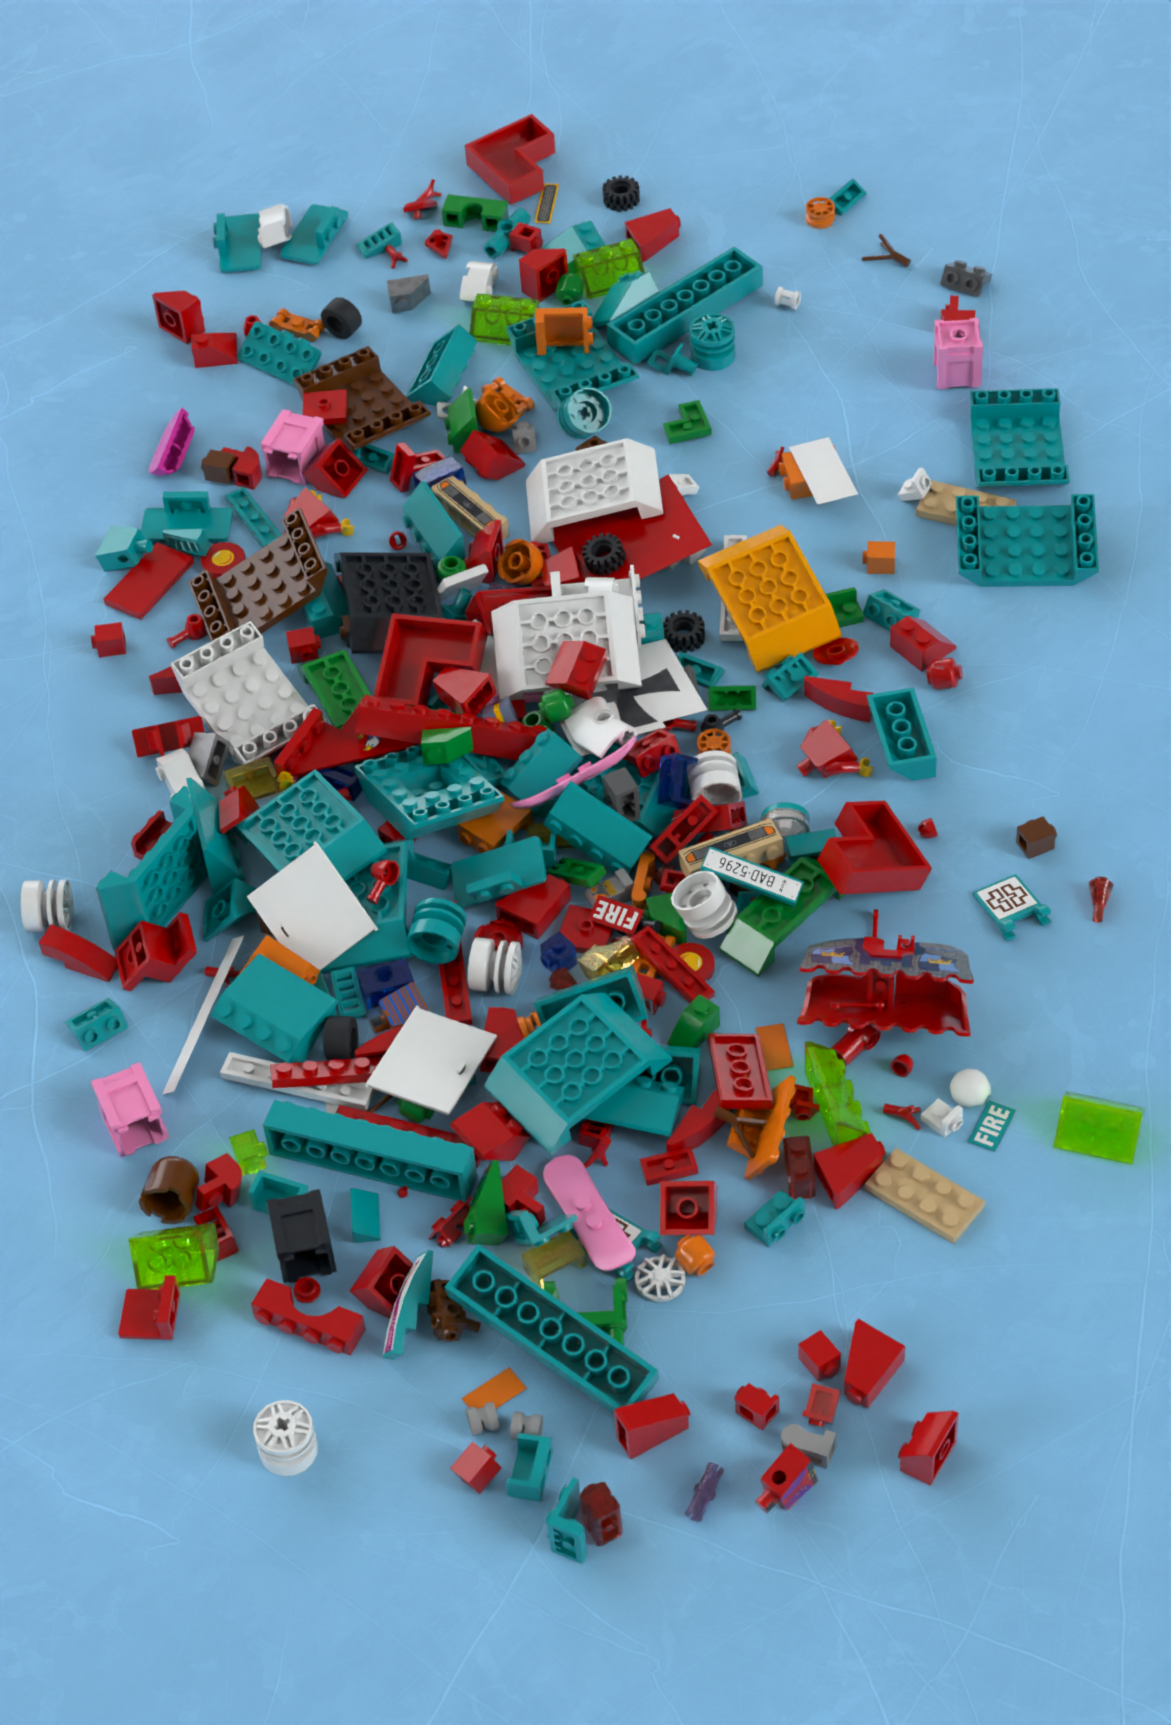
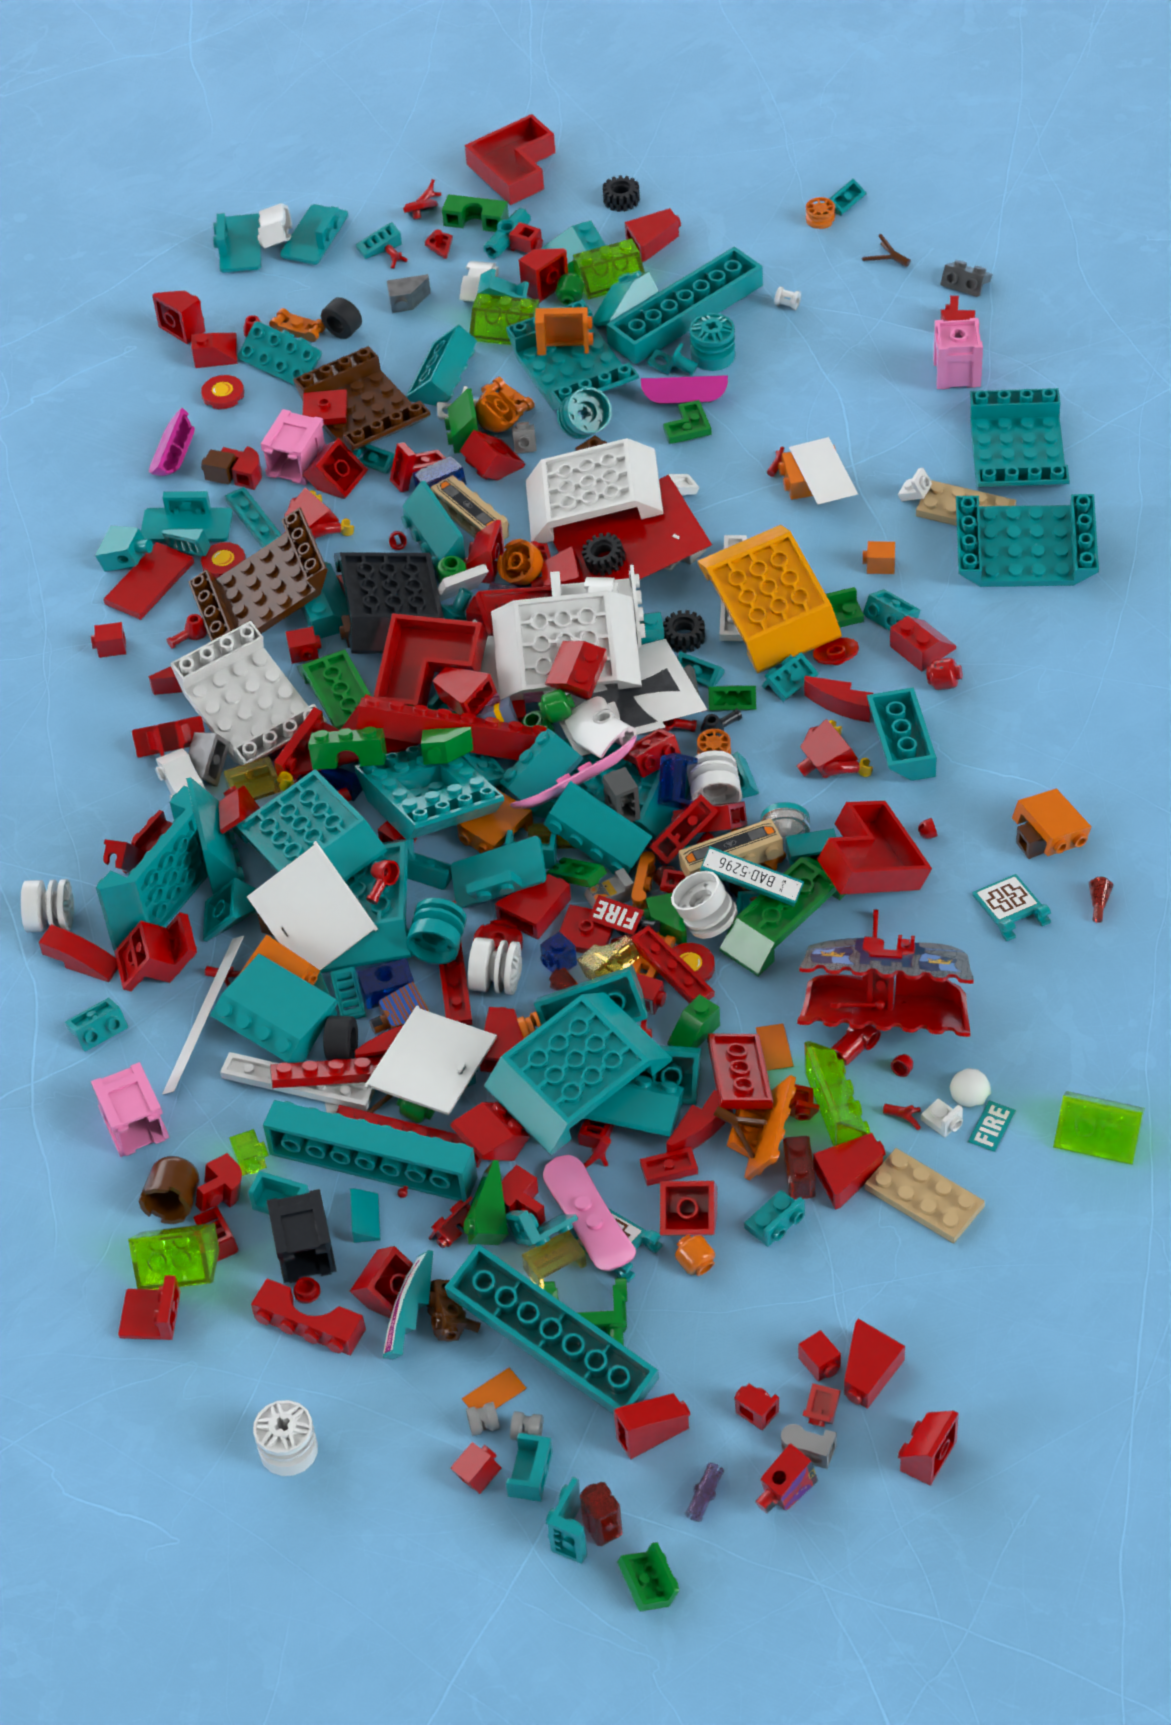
sticker [534,183,559,223] -> none
white wheel [635,1254,686,1302] -> none
none -> red hinge [103,839,146,874]
none -> red tile [201,375,244,409]
none -> green arch [308,727,387,770]
none -> teal panel [477,268,529,308]
none -> green bracket [617,1542,679,1612]
none -> dark pink brick [641,375,728,404]
none -> orange panel [1012,788,1092,856]

